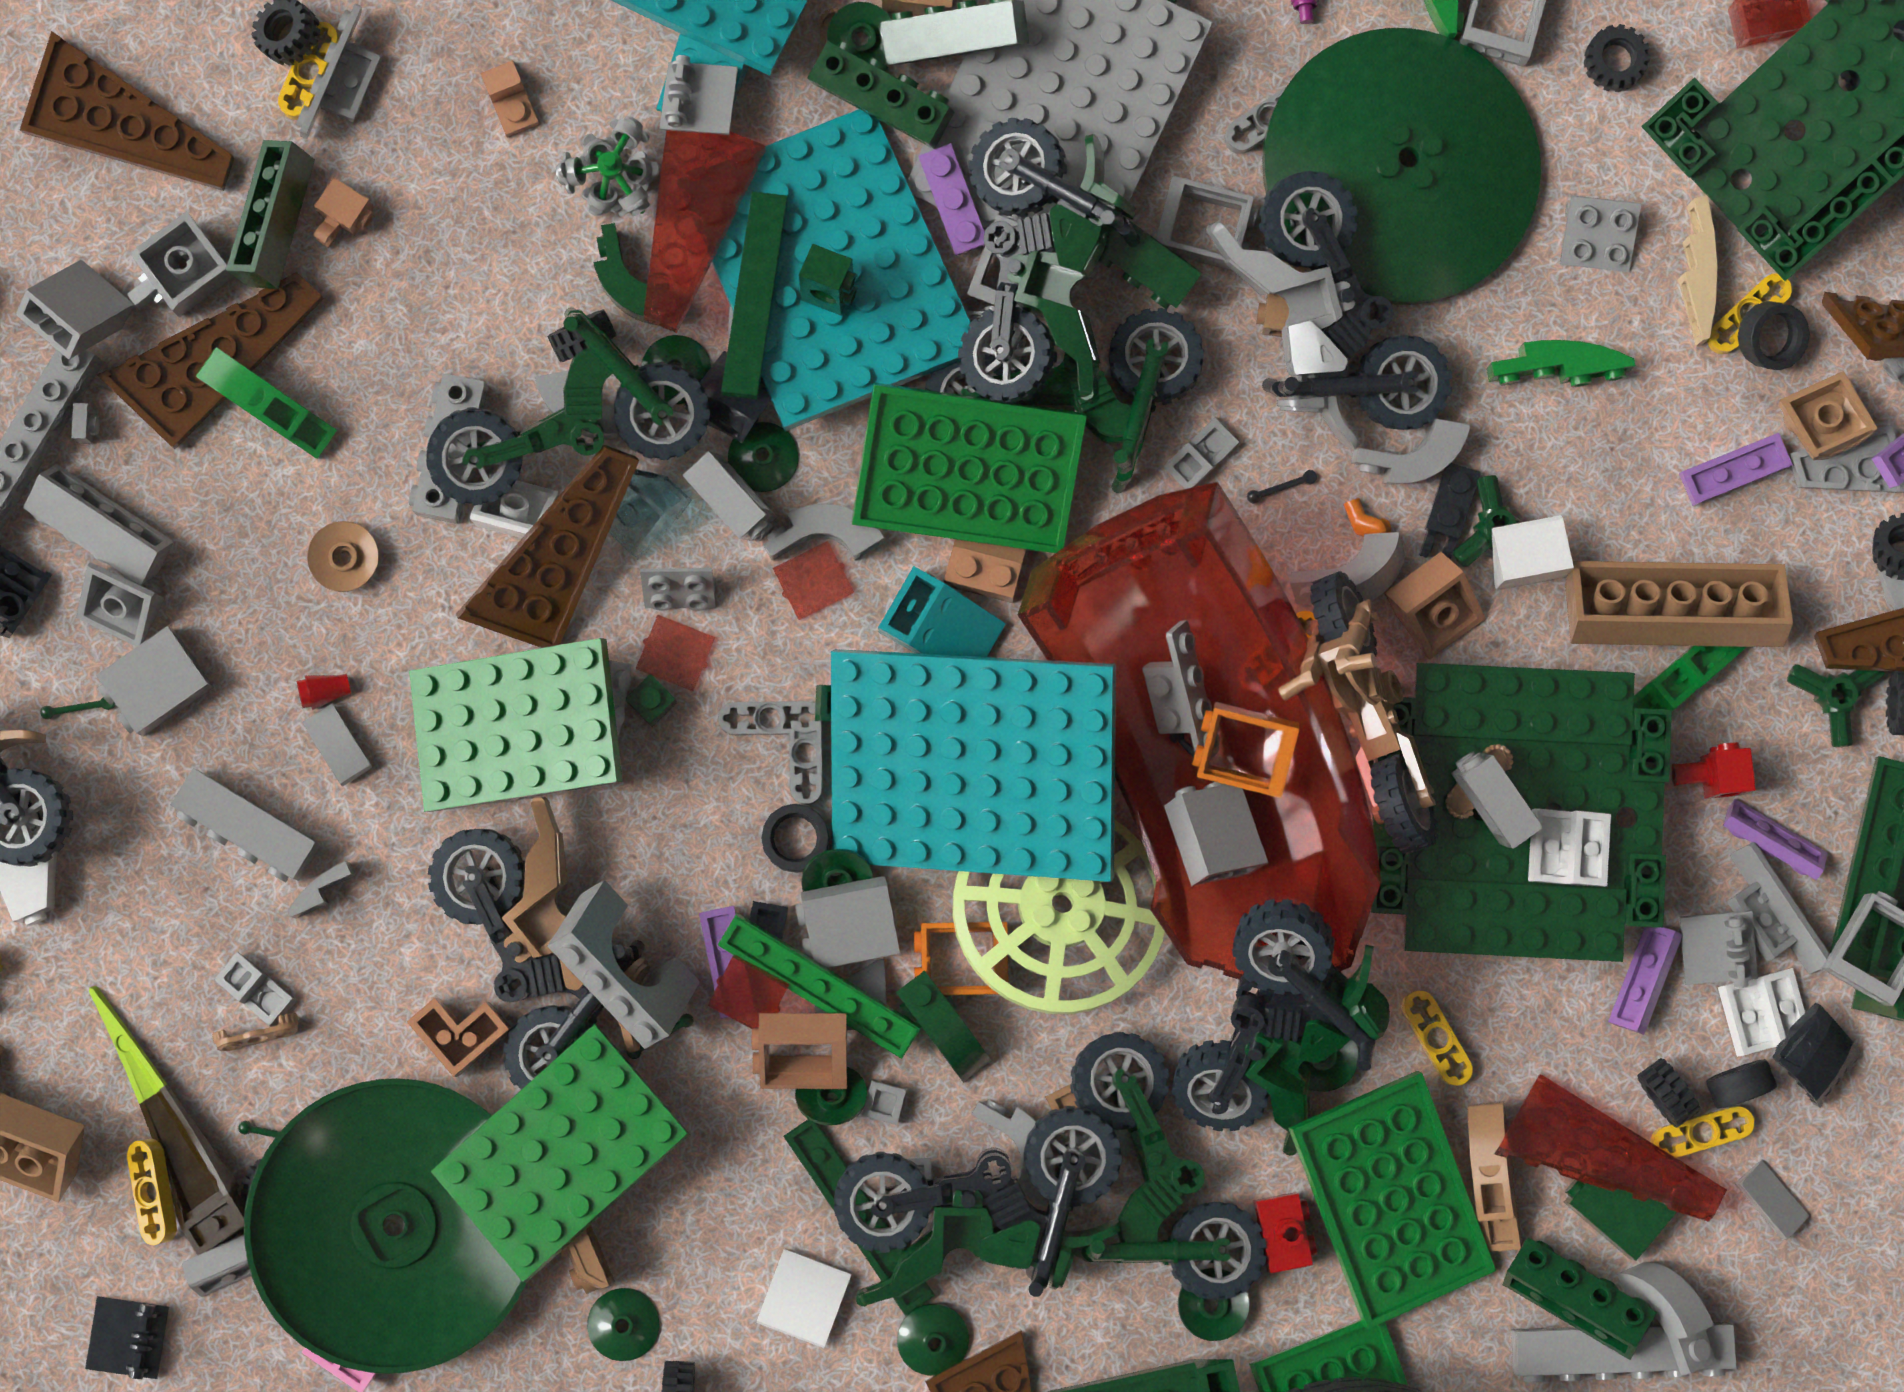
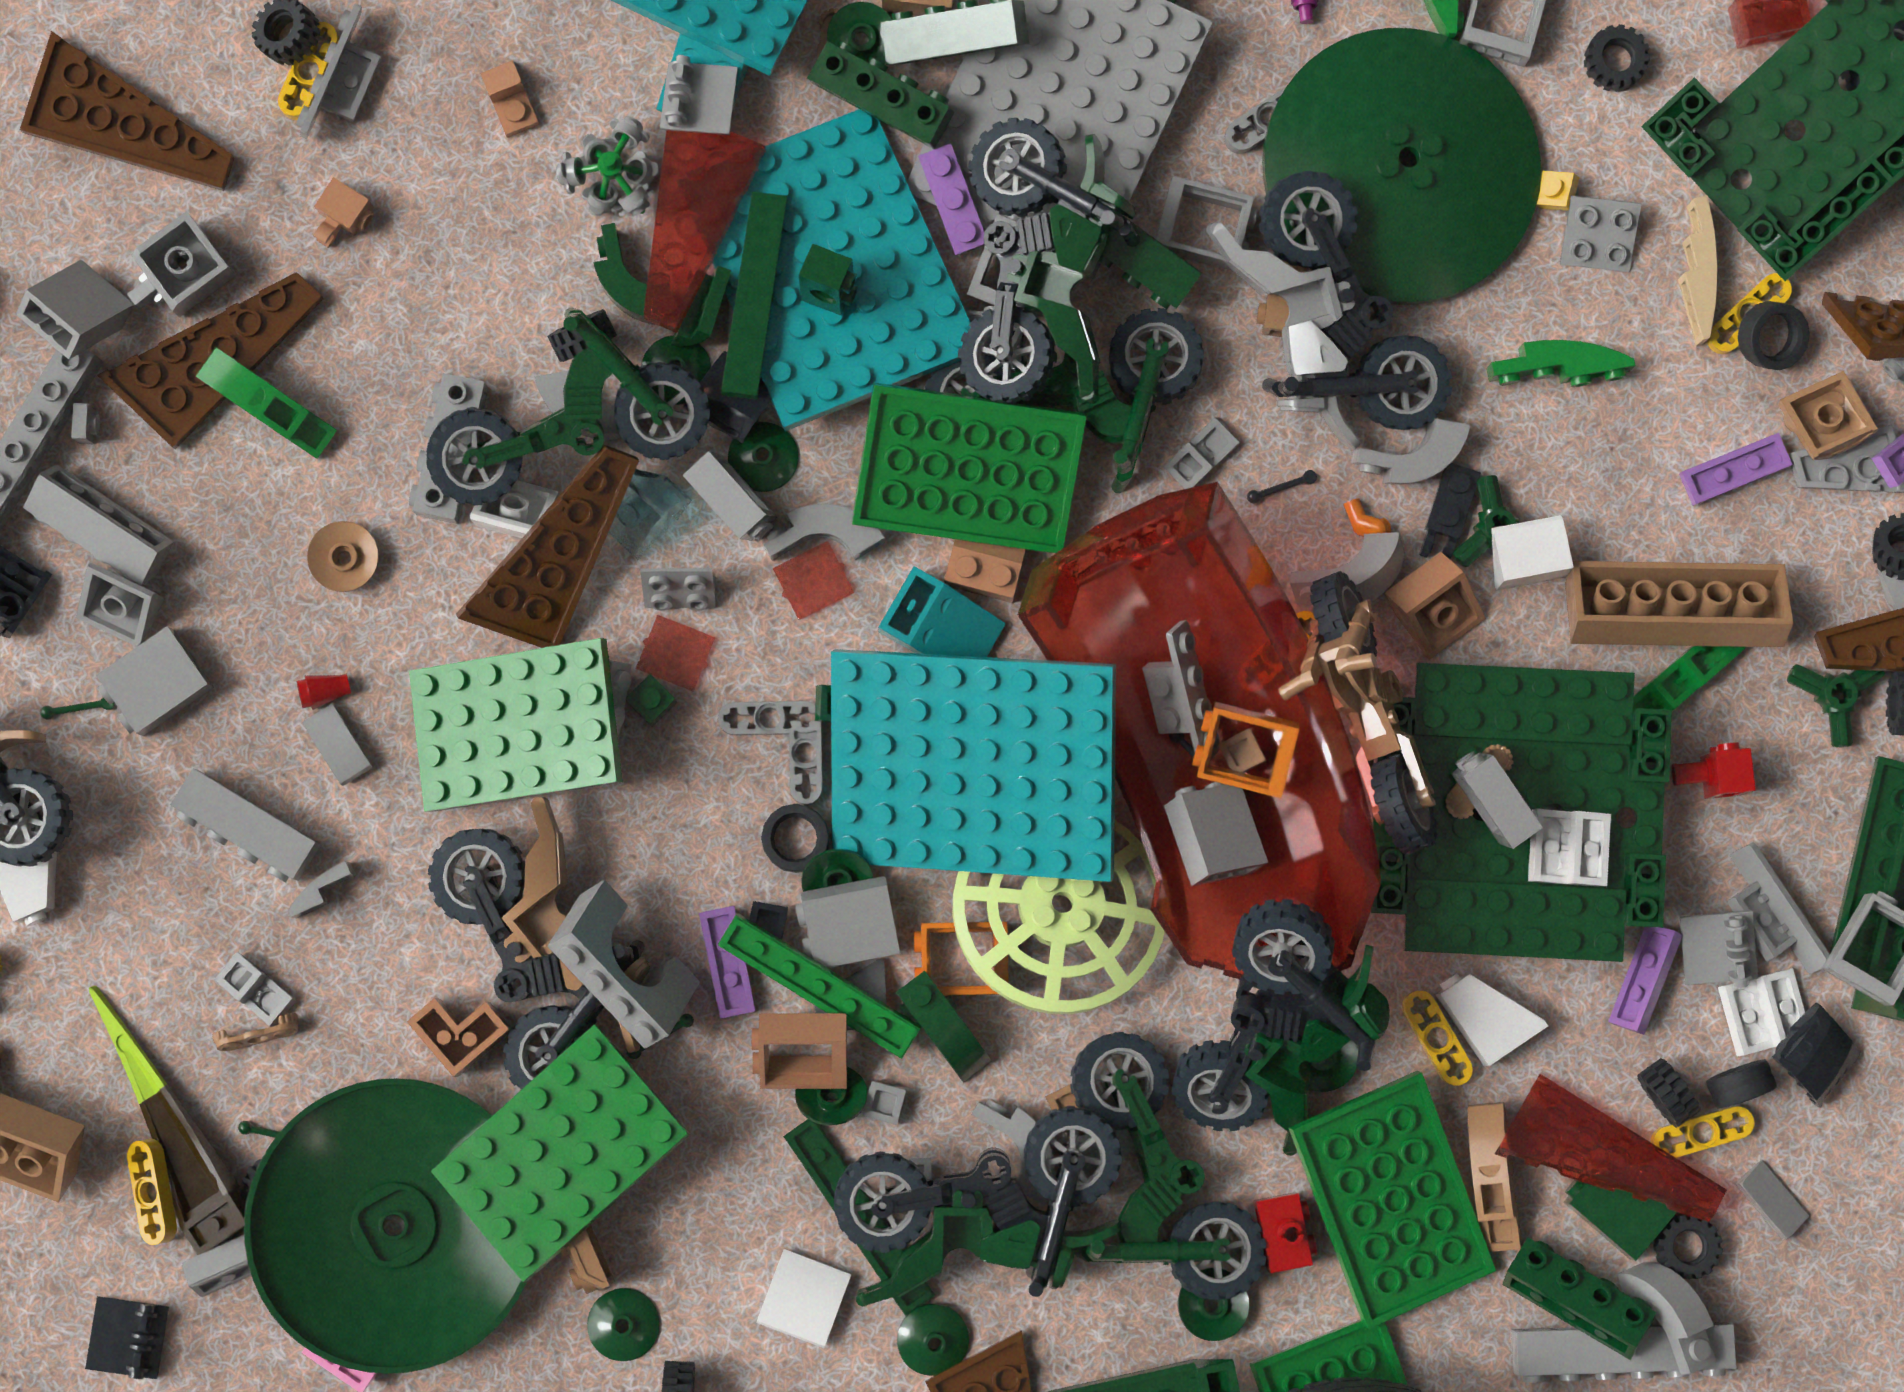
brick [226,140,315,289] -> none
clear red piece [708,955,790,1029] -> none
medium lavender plate [1723,799,1828,880] -> none
none -> dark green slope [671,266,731,347]
none -> medium nougat plate [1218,728,1267,773]
none -> white slope [1436,973,1548,1066]
none -> yellow plate [1536,171,1580,211]
none -> black tyre [1653,1213,1723,1279]

